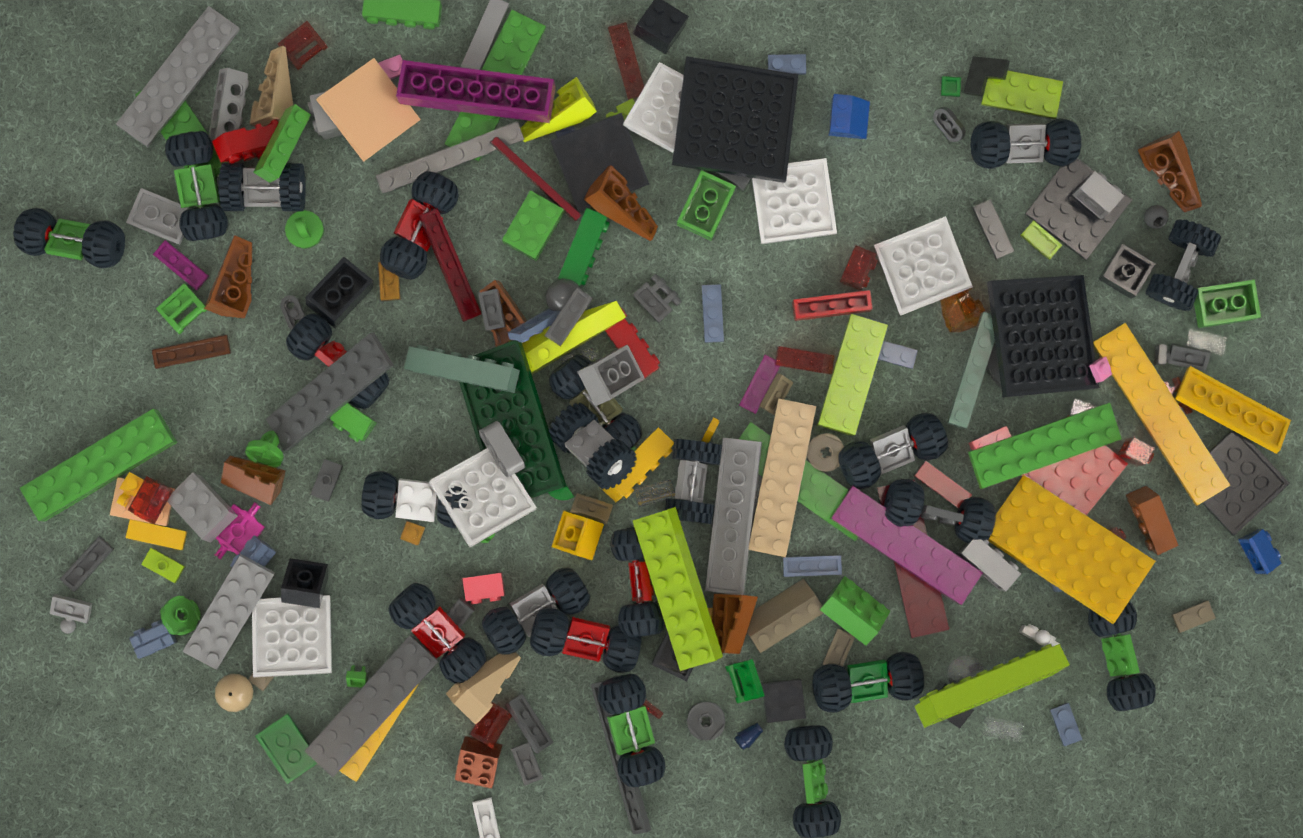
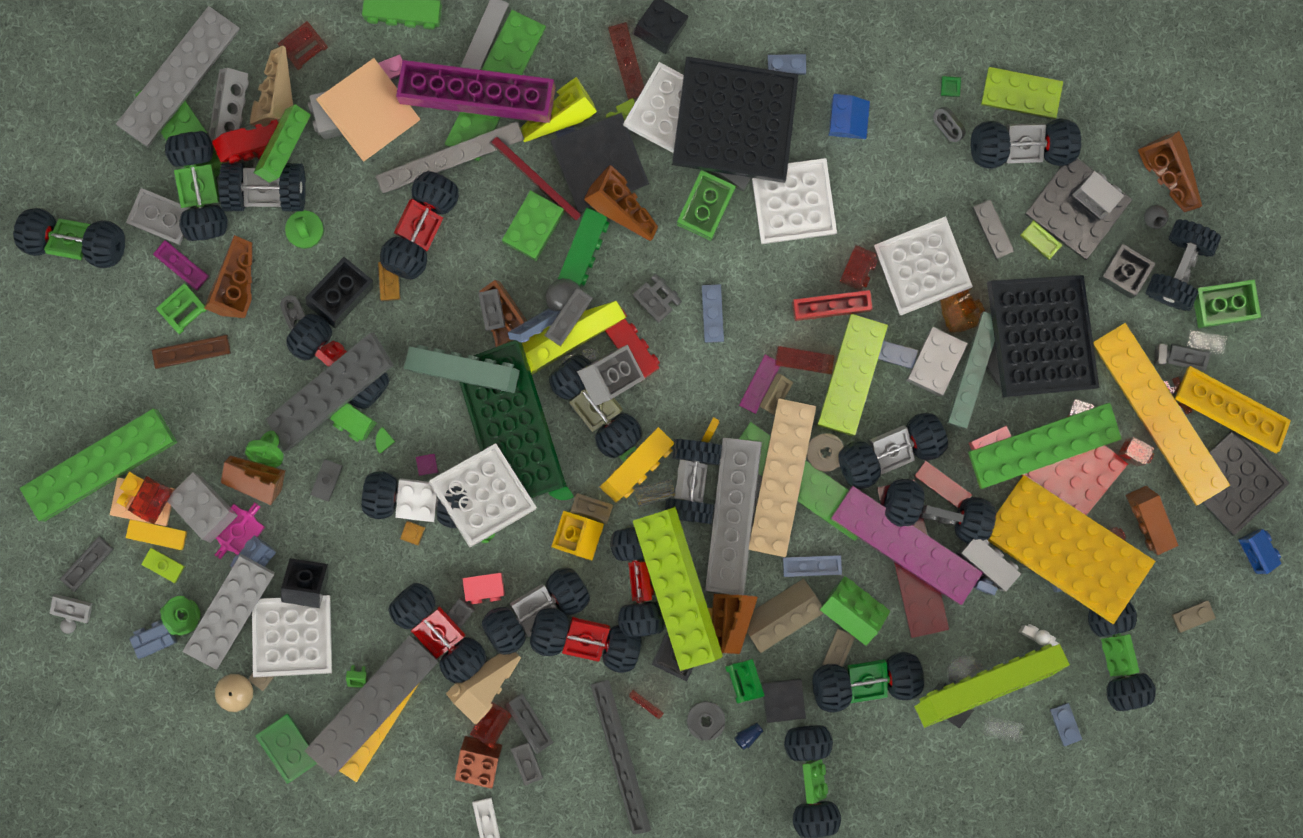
dark red tile [419,208,482,322] -> none
light grey beam [479,421,525,478] -> none
black plate [549,403,637,490] -> none
black plate [598,674,665,787] -> none
pearl dark grey tile [964,56,1010,96] -> none
bright pink plate [1089,357,1112,383] -> none
none -> bright green tile [376,427,395,454]
none -> magenta plate [416,454,438,476]
none -> light grey brick [906,327,968,397]
none -> sand blue plate [973,578,998,595]

